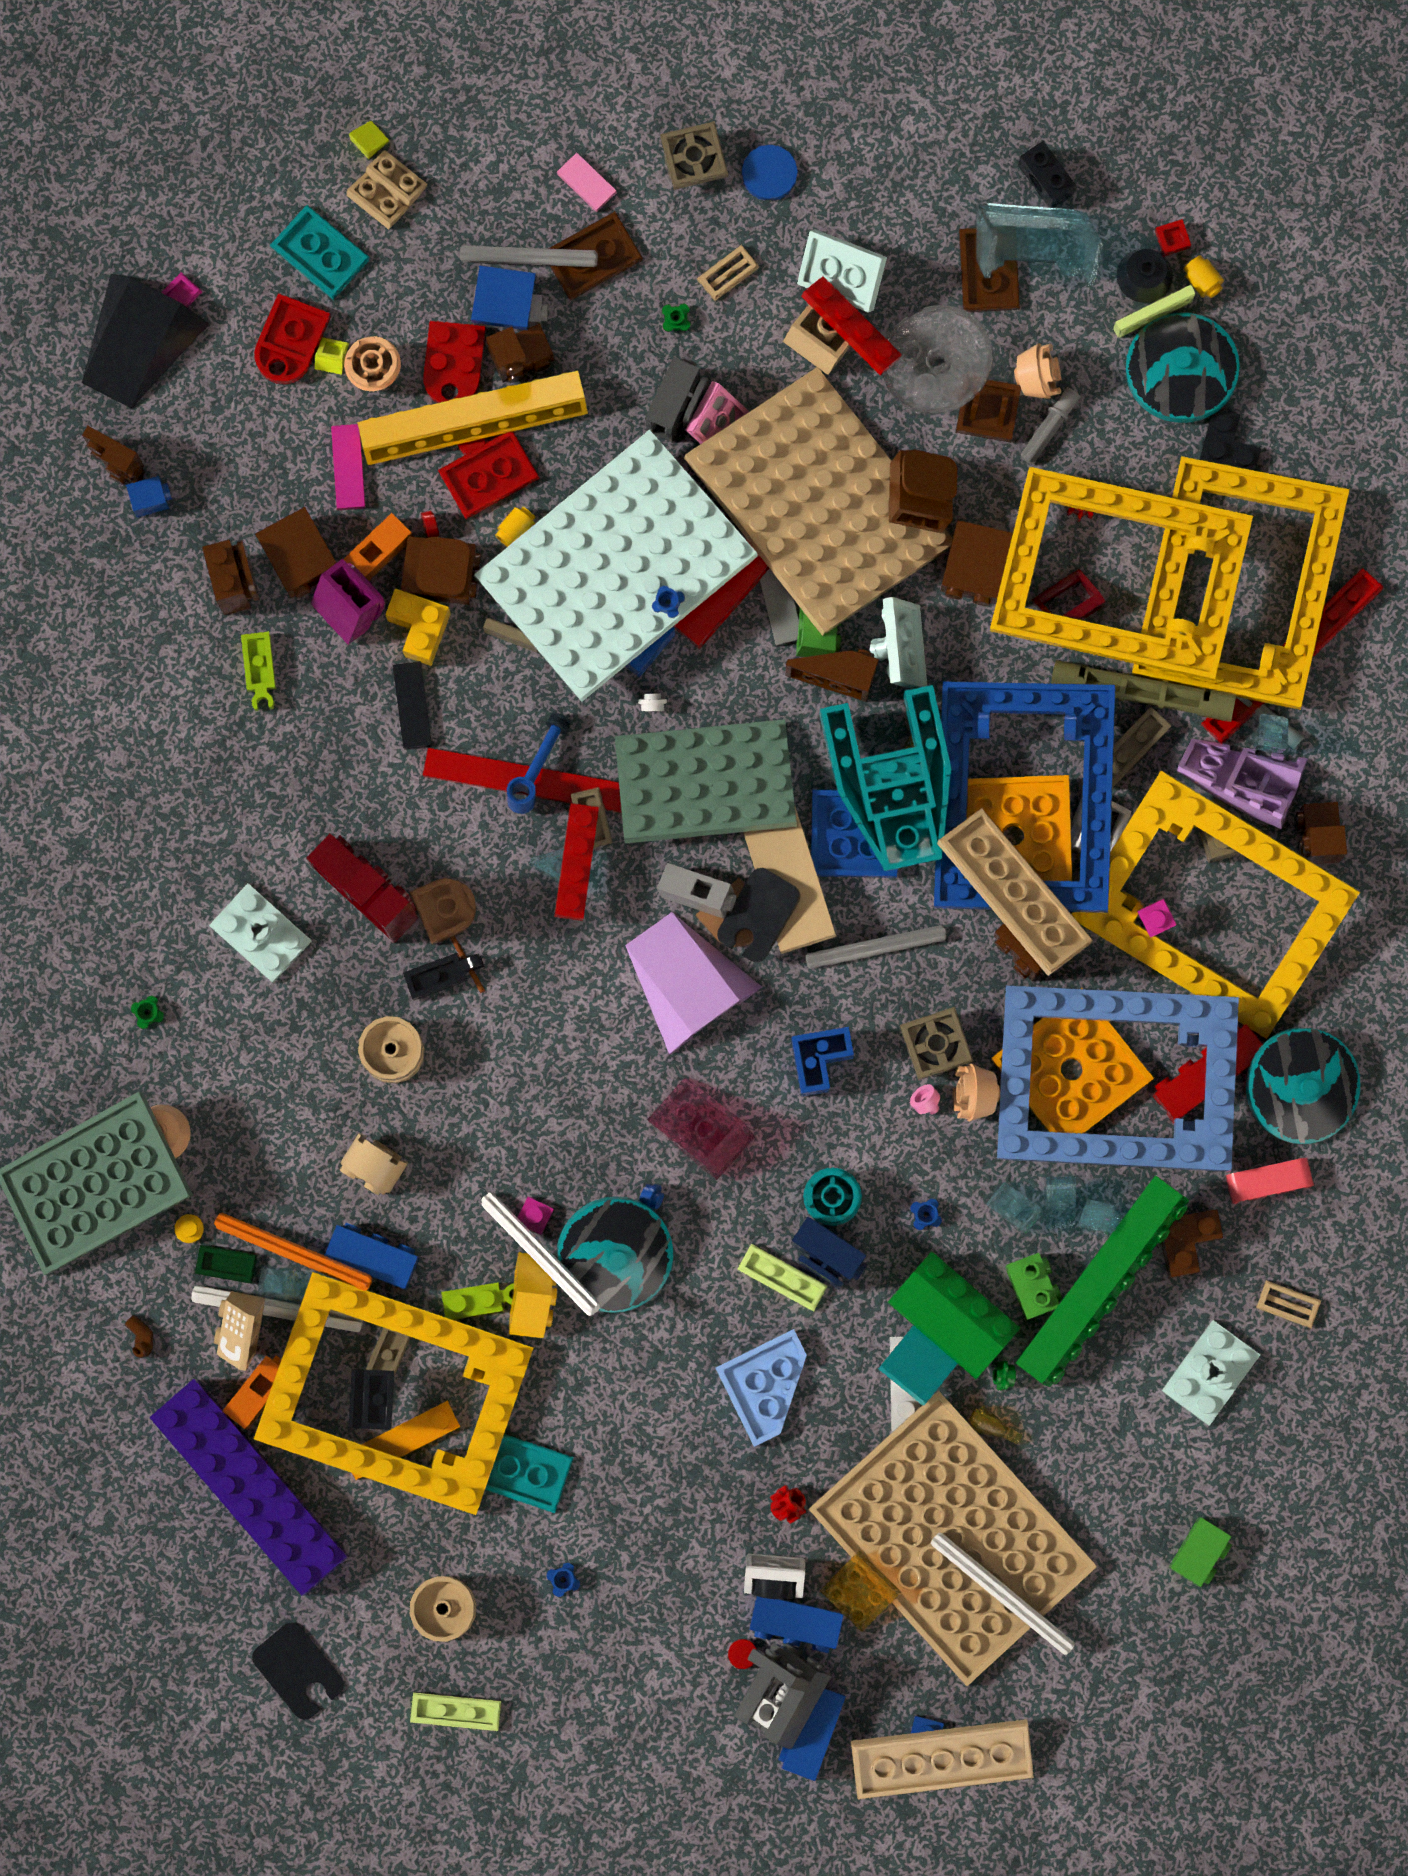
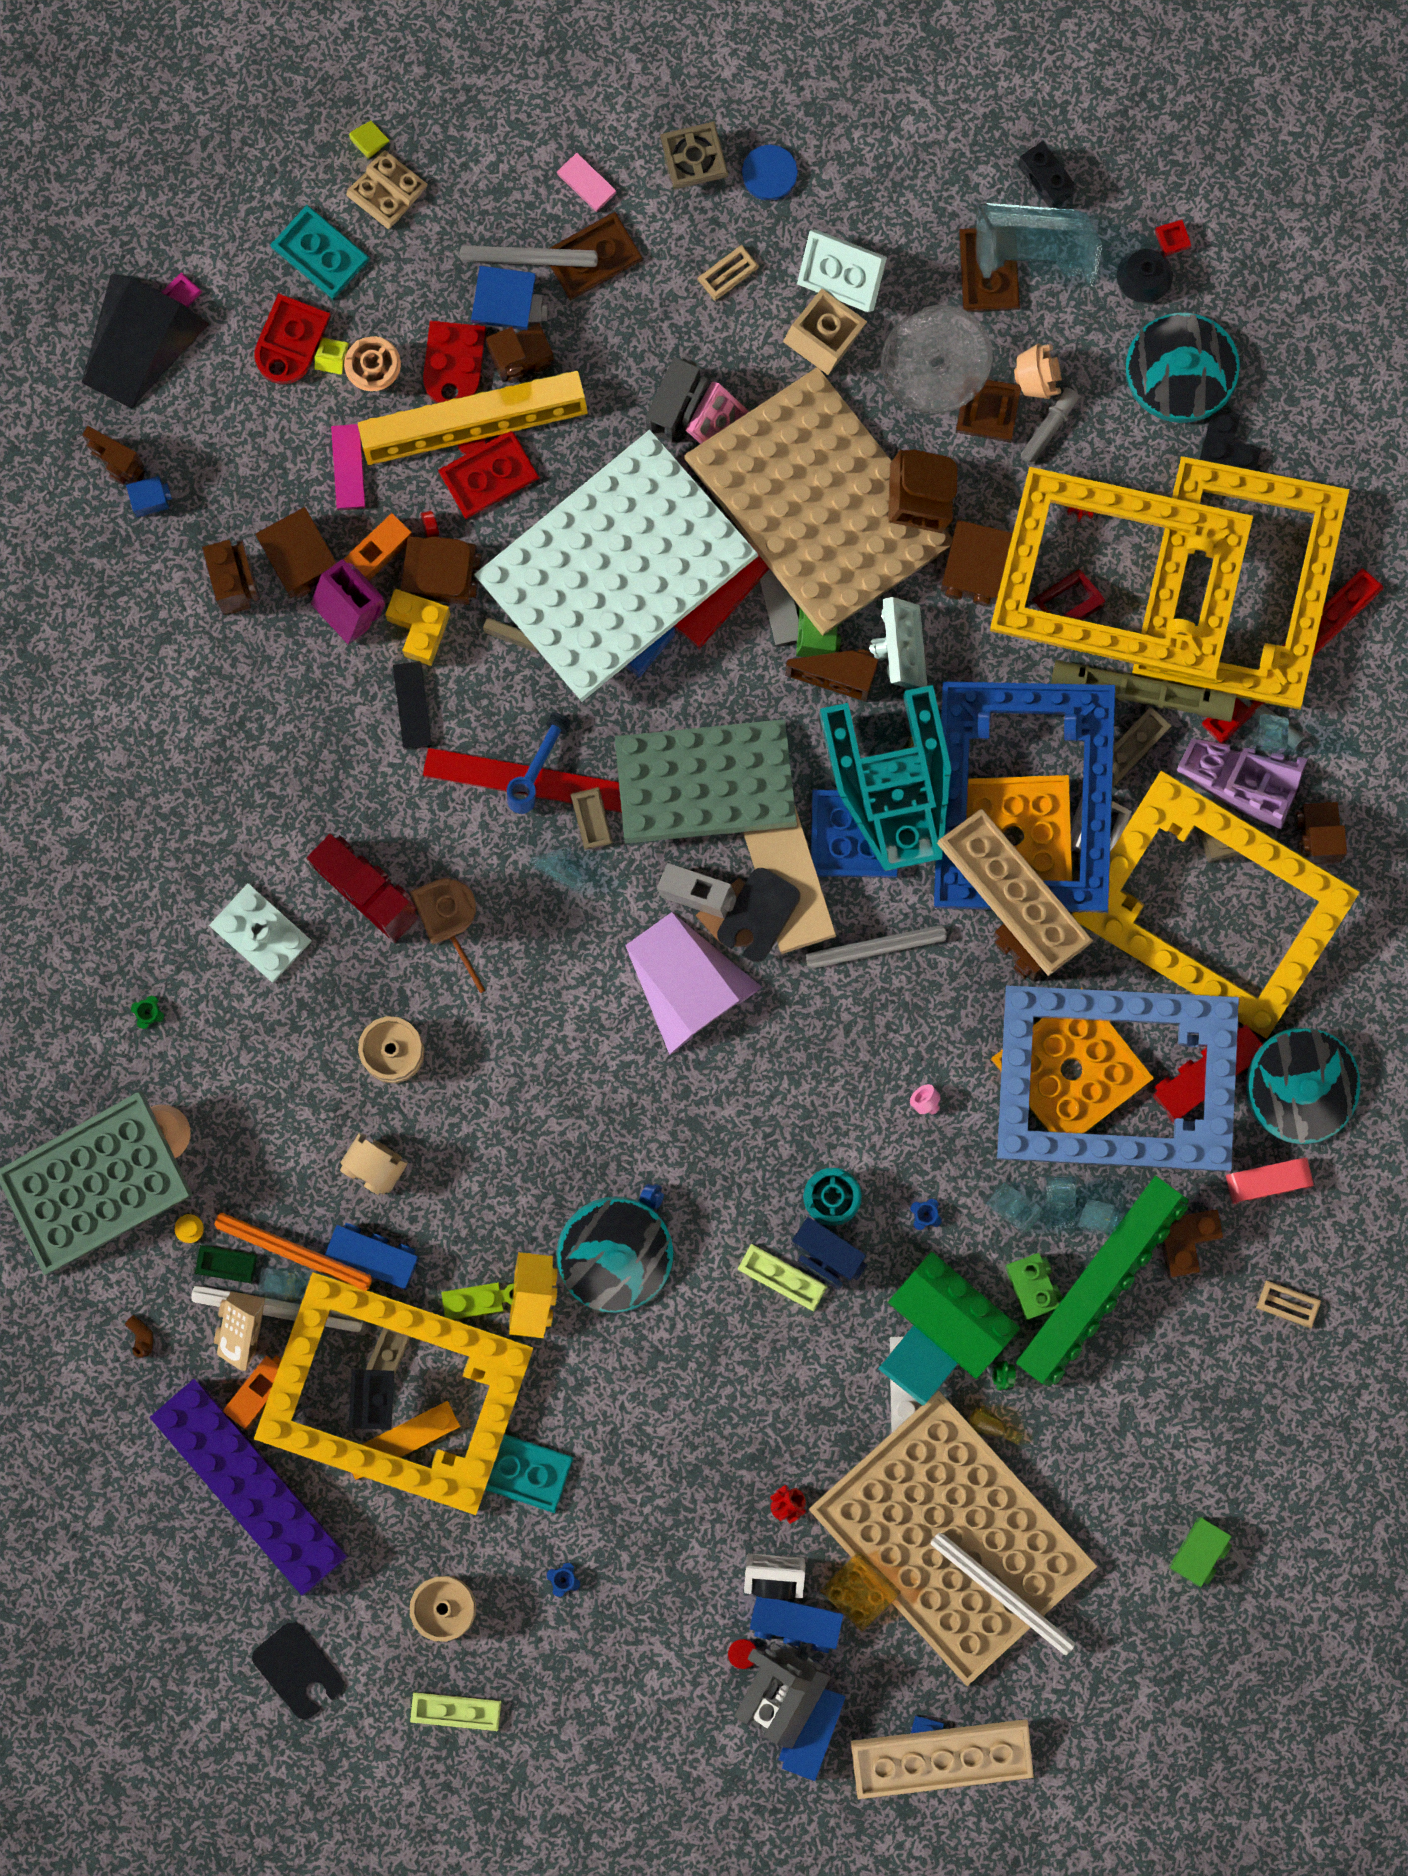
lime plate [241,631,276,711] -> none
black plate [403,953,485,1001] -> none
white axle [481,1192,600,1316] -> none
yellow brick [495,507,536,547] -> none
dark pink plate [517,1197,554,1236] -> none
red plate [554,803,599,921] -> none
white plate [638,693,667,711] -> none
clear pink slope [647,1077,755,1180] -> none
blue plate [652,586,685,618] -> none
green plate [662,304,690,332] -> none
light blue plate [715,1329,807,1447] -> none
blue brick [791,1027,854,1097] -> none
red plate [801,276,902,376] -> none
dark tan piece [900,1007,974,1081] -> none
light nougat cone [952,1064,1000,1122] -> none
yellowish green tile [1114,285,1195,338] -> none
dark pink plate [1138,898,1177,938] -> none
light aqua plate [1161,1320,1260,1426] -> none
yellow brick [1183,255,1224,298] -> none

